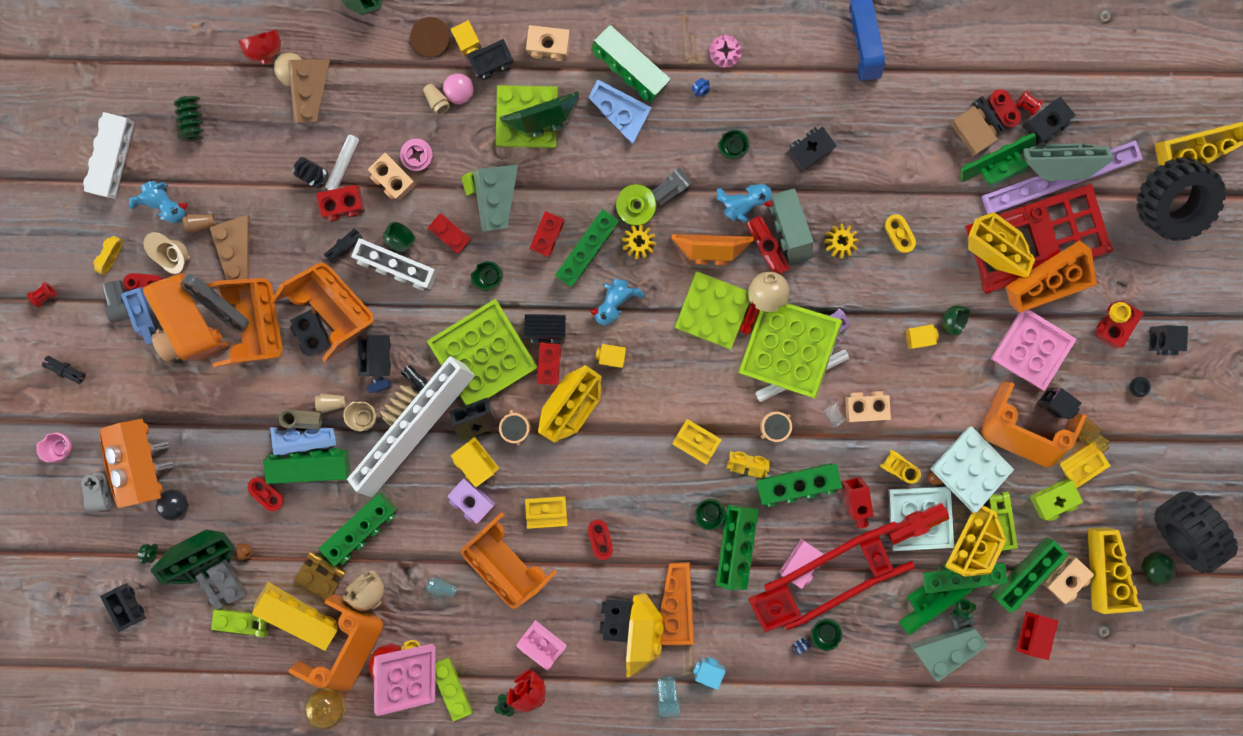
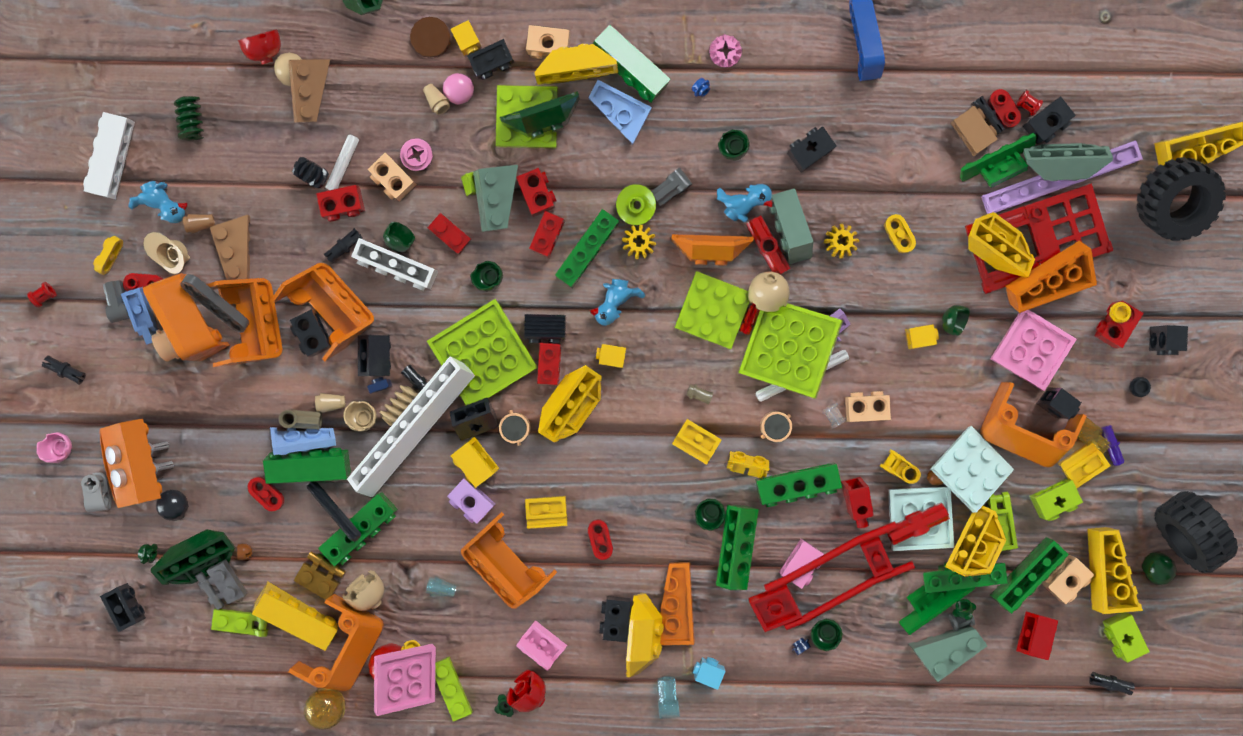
none -> black axle [307,481,361,542]
none -> red brick [516,168,557,217]
none -> yellow wedge [535,44,618,85]
none -> dark tan pin [686,384,713,405]
none -> black pin [1089,672,1135,695]
none -> dark purple axle [1098,425,1124,466]
none -> lime brick [1102,612,1150,663]

